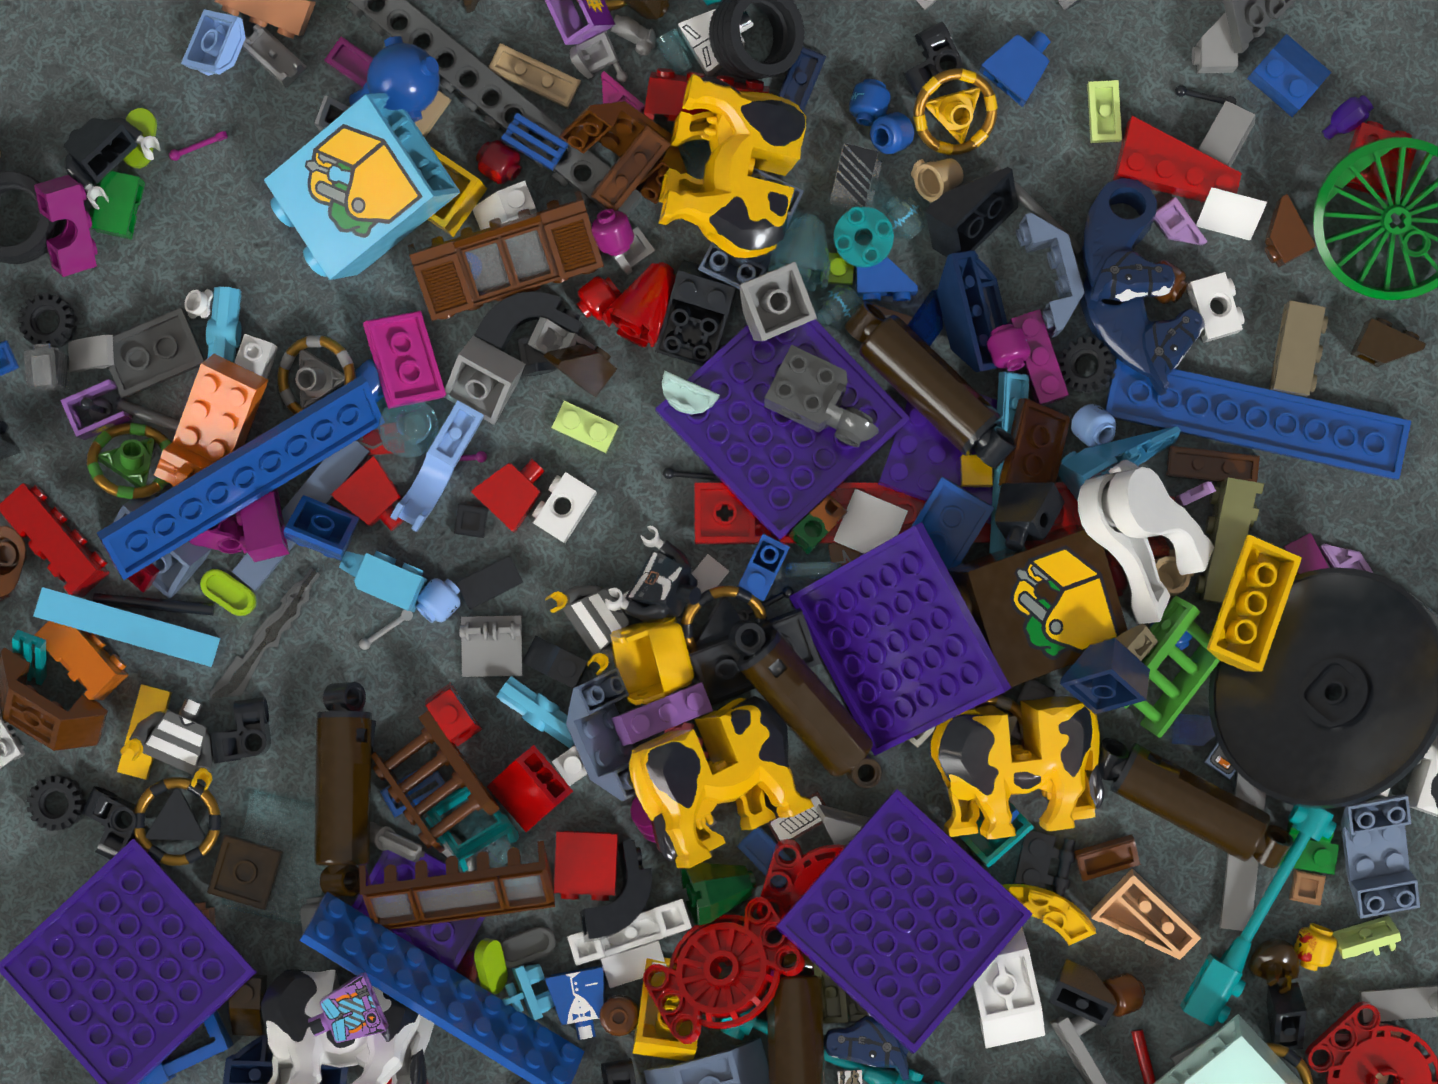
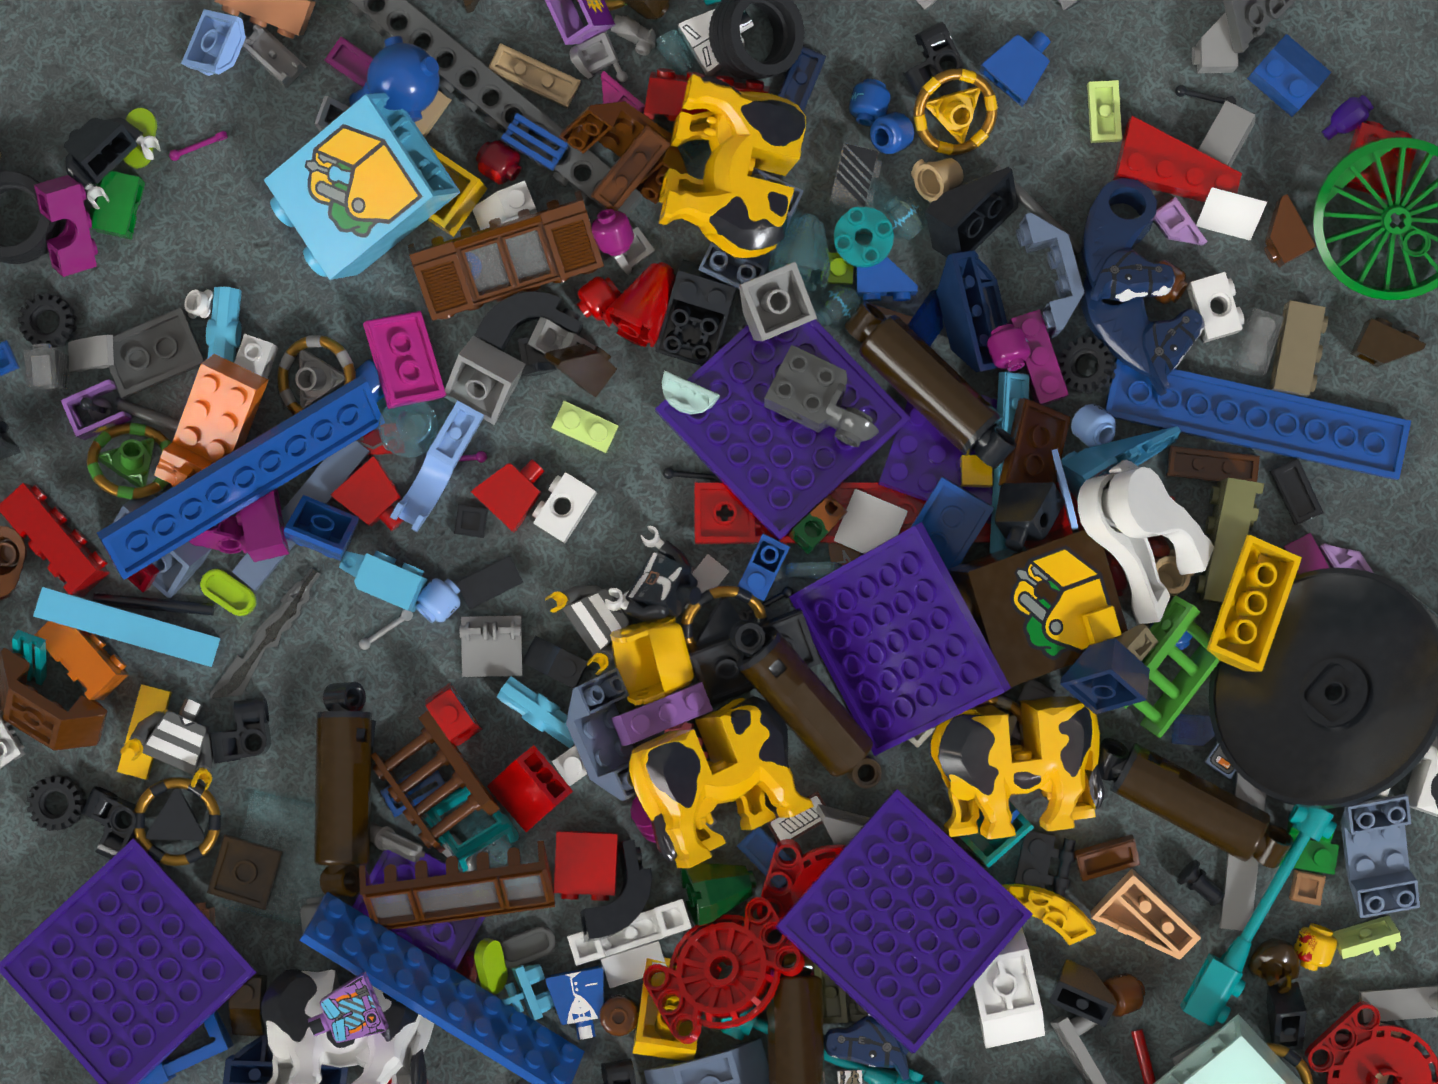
lavender tile [1175,481,1216,507] -> none
none -> light blue window [1051,449,1078,531]
none -> yellow tile [1082,605,1122,645]
none -> black pin [1177,860,1225,906]
none -> clear brick [1231,308,1284,378]
none -> black tile [1269,459,1324,526]

